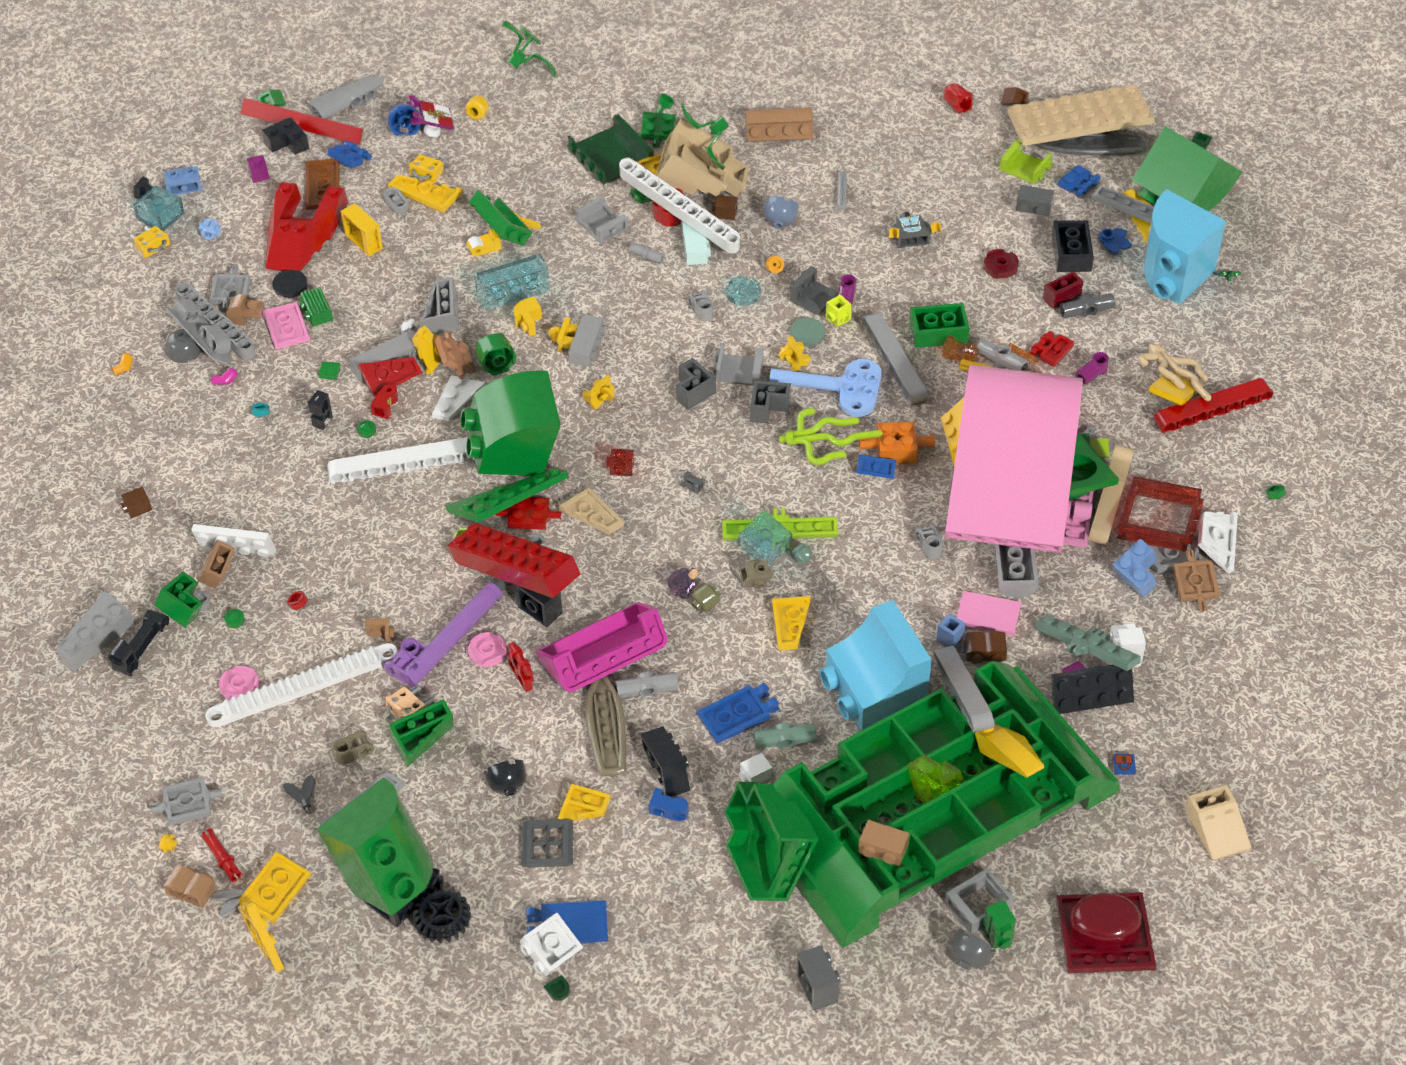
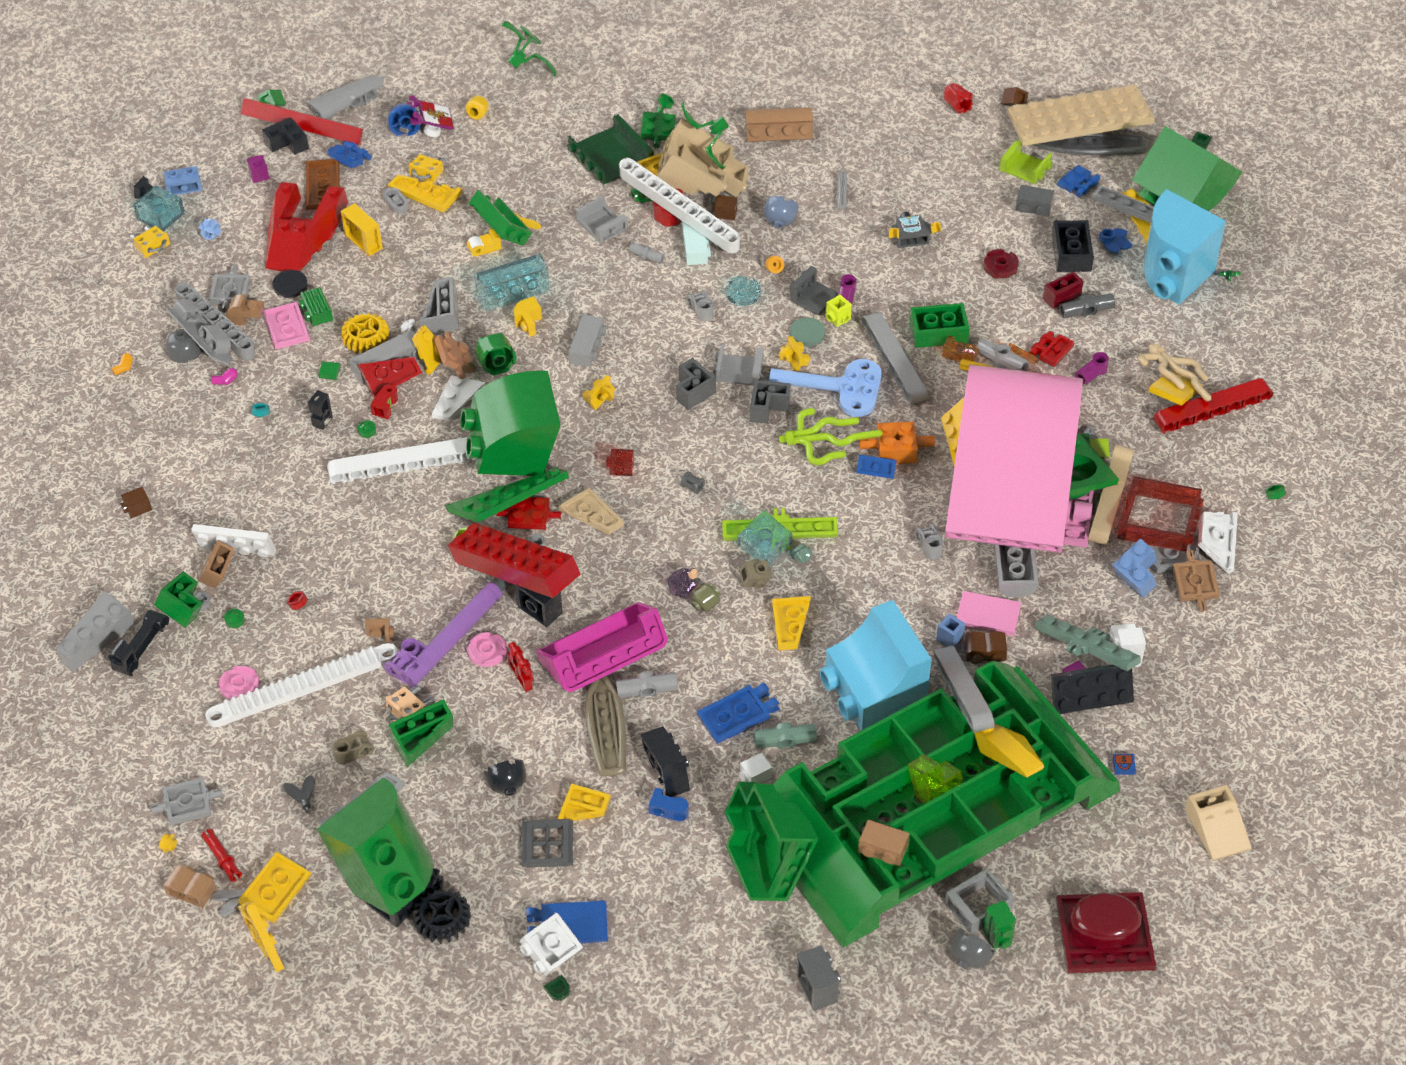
yellow hips [548,317,579,352] -> none
none -> yellow gear [341,312,390,354]

